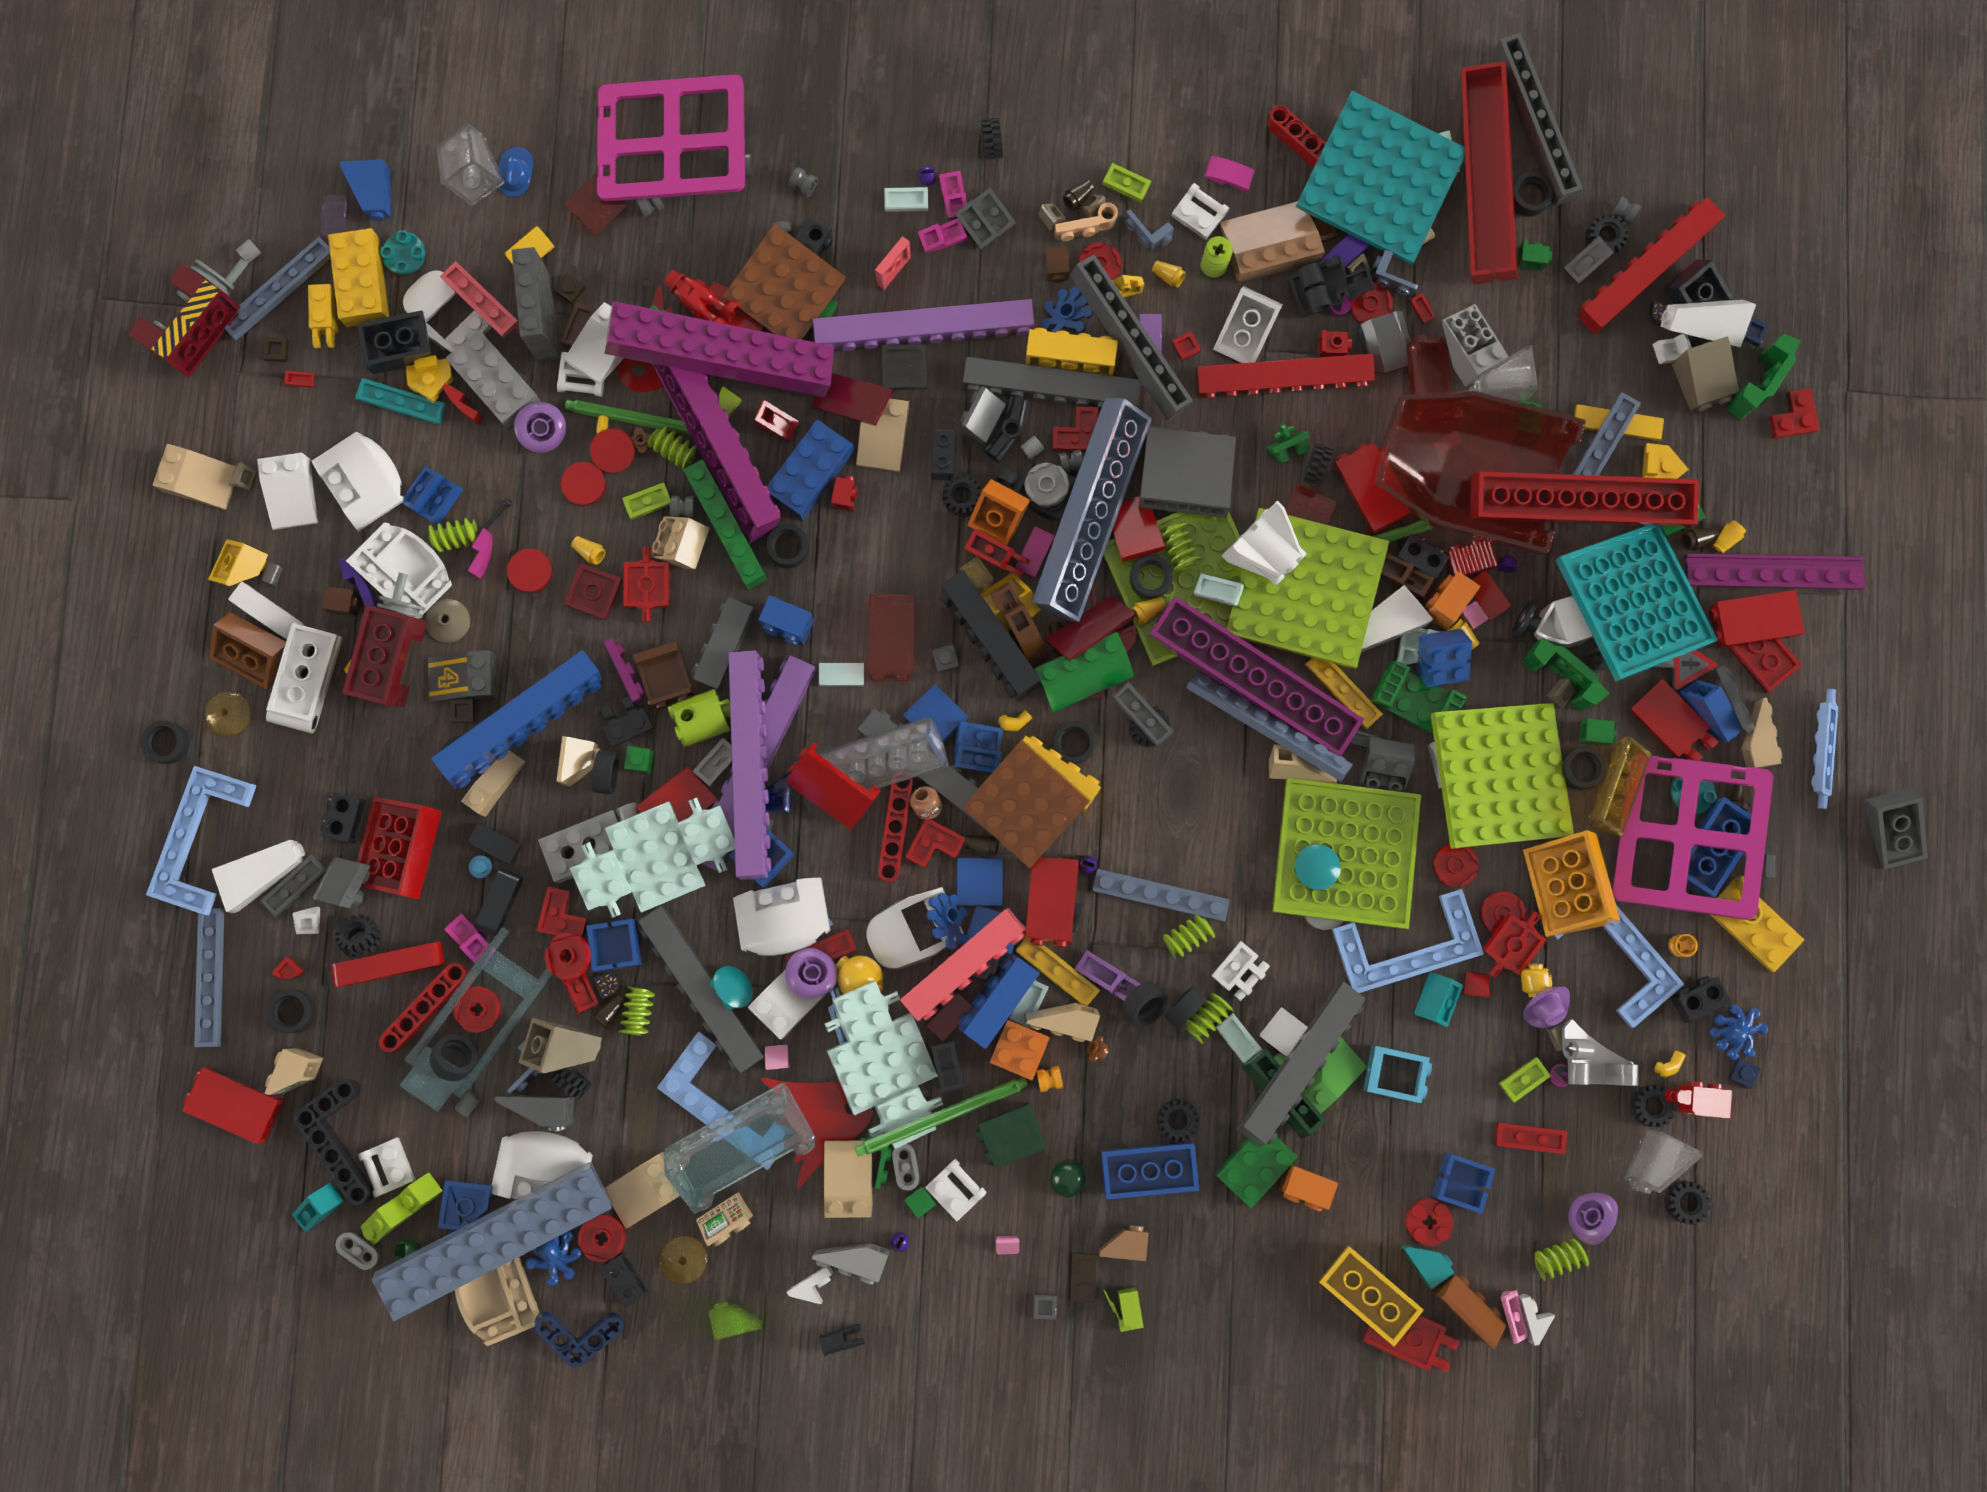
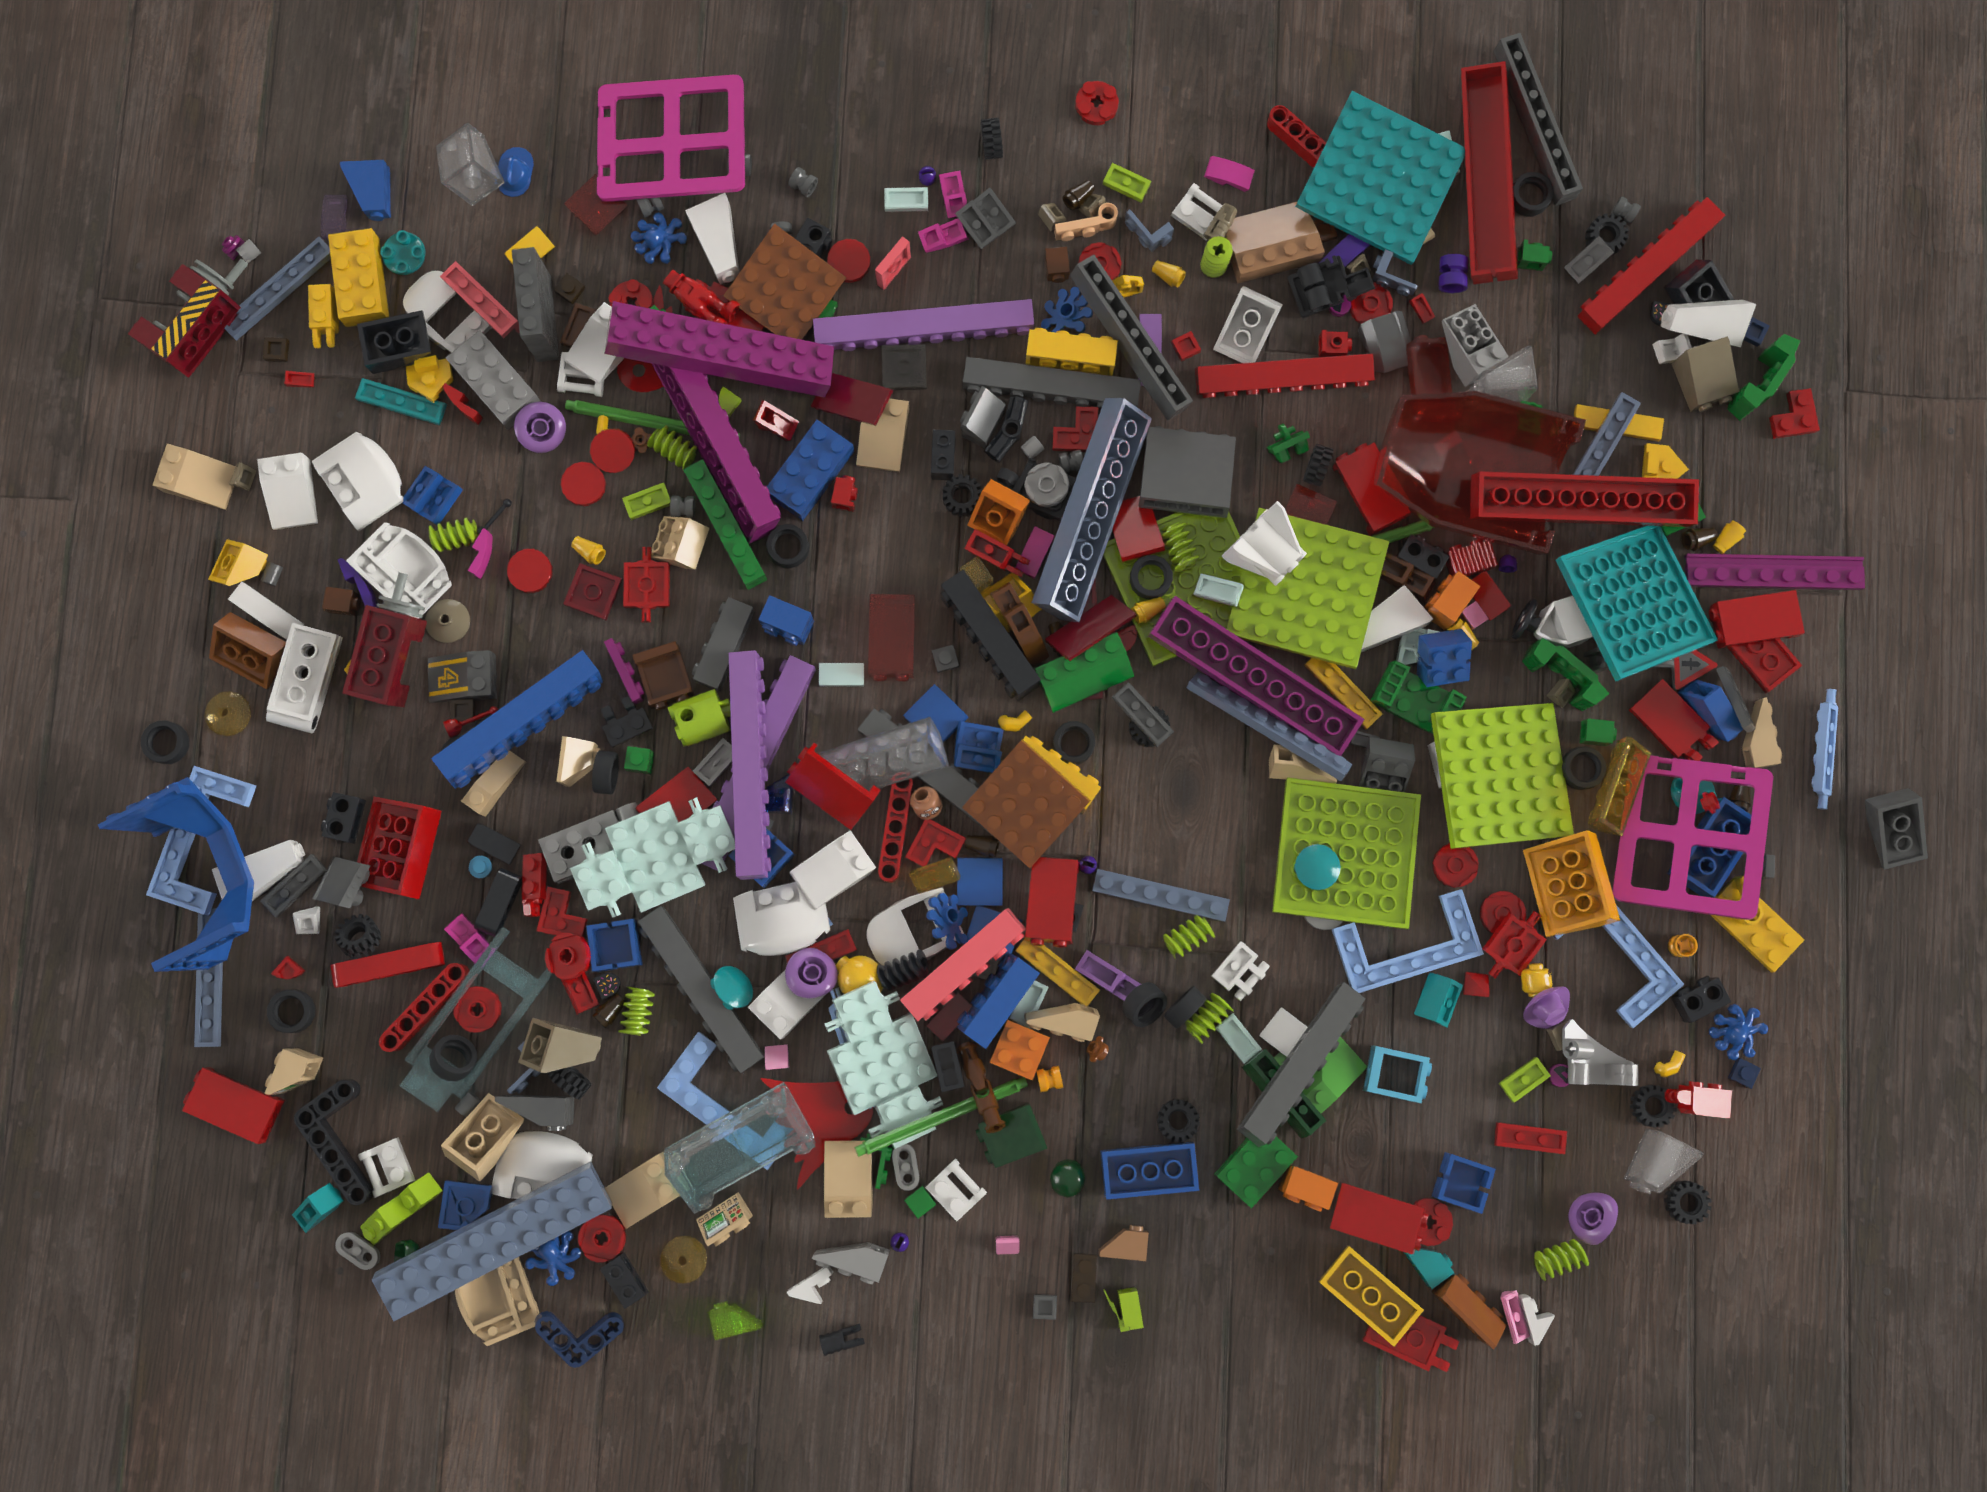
none -> blue panel [98,777,254,972]
none -> magenta plate [222,235,245,260]
none -> tan slope [441,1093,524,1182]
none -> red hinge [443,706,498,738]
none -> red hinge [522,853,547,917]
none -> red plate [609,279,654,308]
none -> blue animal [631,213,687,264]
none -> white slope [685,193,739,285]
none -> white slope [790,830,876,910]
none -> red tile [827,239,871,283]
none -> black piece [877,949,929,991]
none -> clear yellow plate [909,857,961,894]
none -> reddish brown piece [957,1041,1006,1133]
none -> red plate [1075,81,1119,126]
none -> dark tan hinge [1203,203,1237,240]
none -> red panel [1330,1183,1429,1254]
none -> dark purple wheel [1439,254,1469,293]
none -> red plate [1700,792,1720,814]

